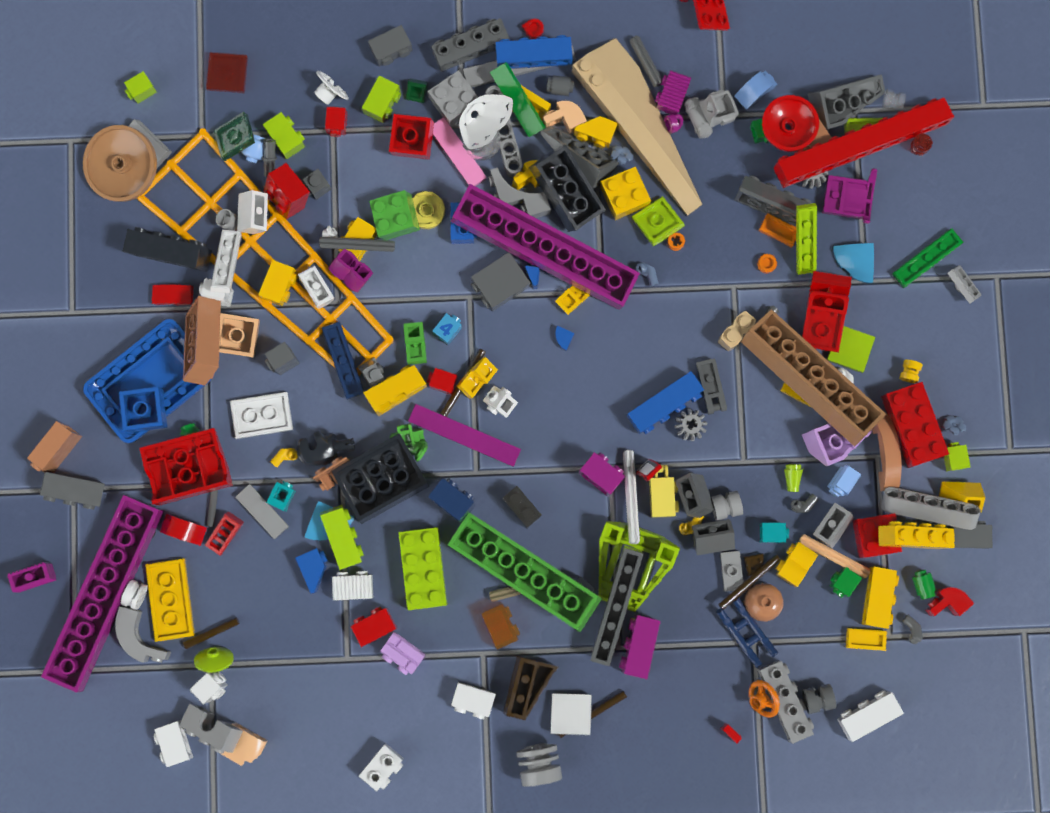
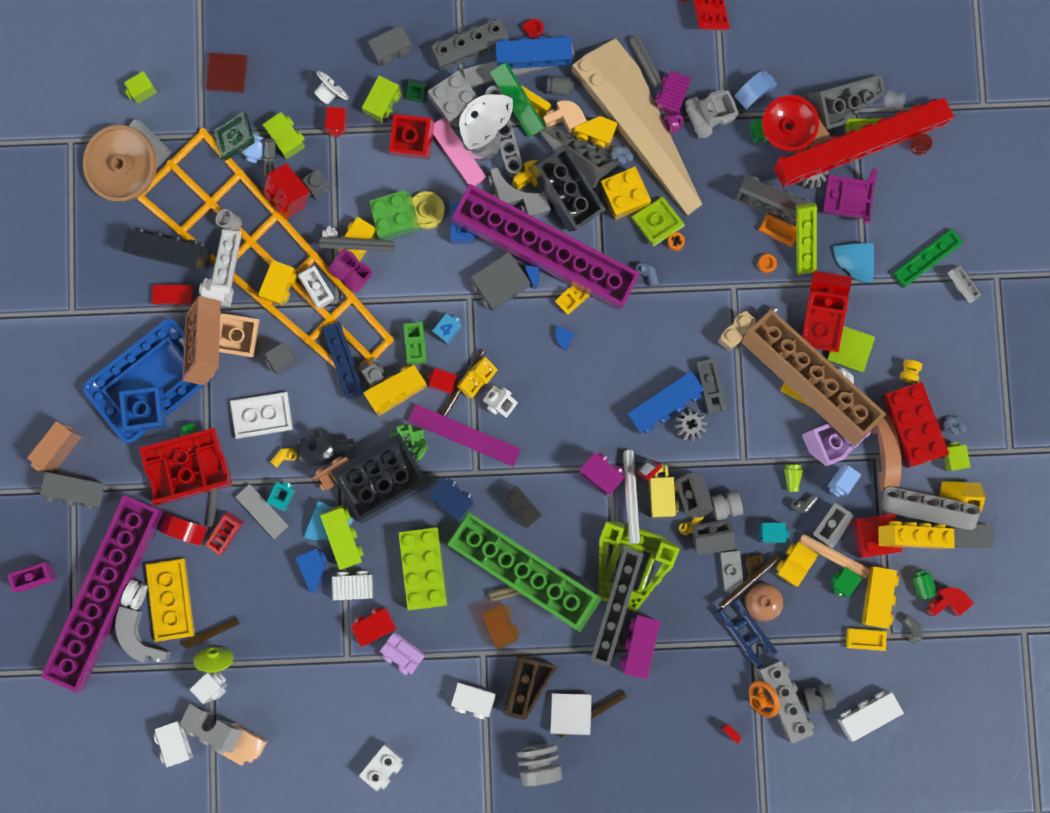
white brick [237,190,268,234] -> none

